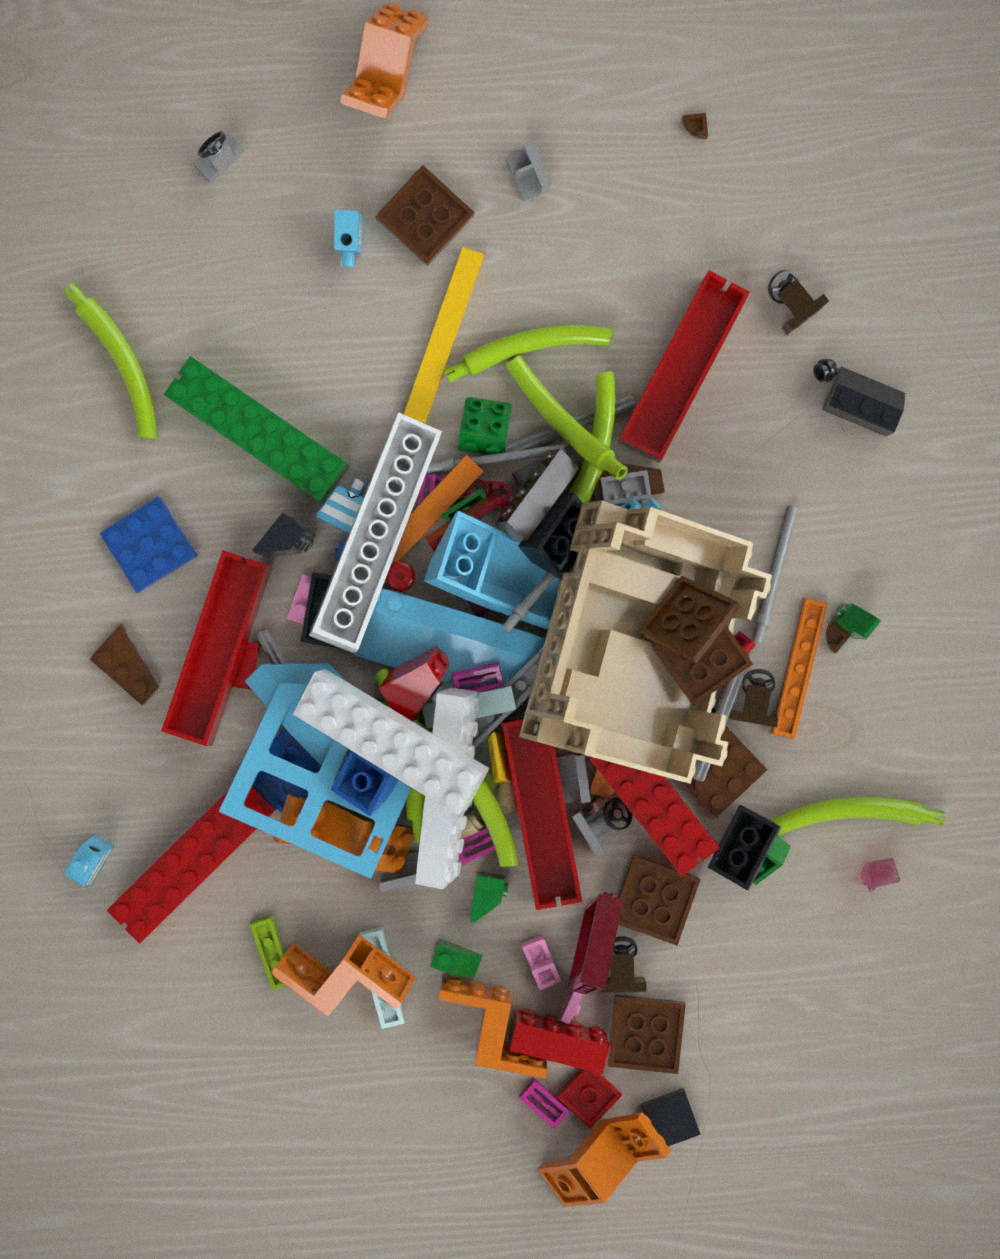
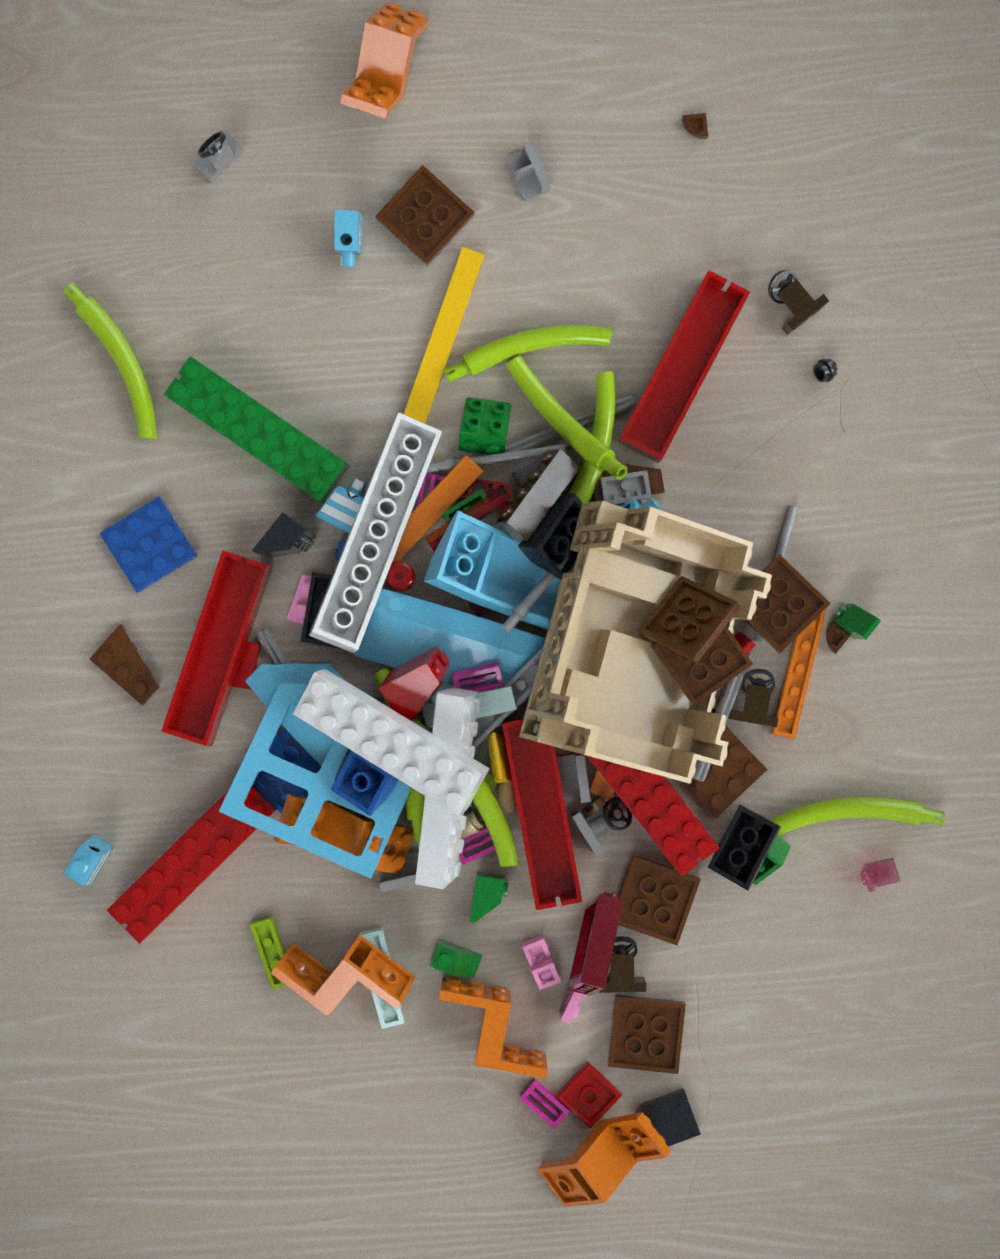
red brick [509,1008,610,1074] -> none
black slope [822,366,906,437] -> none
none -> reddish brown plate [745,554,831,654]

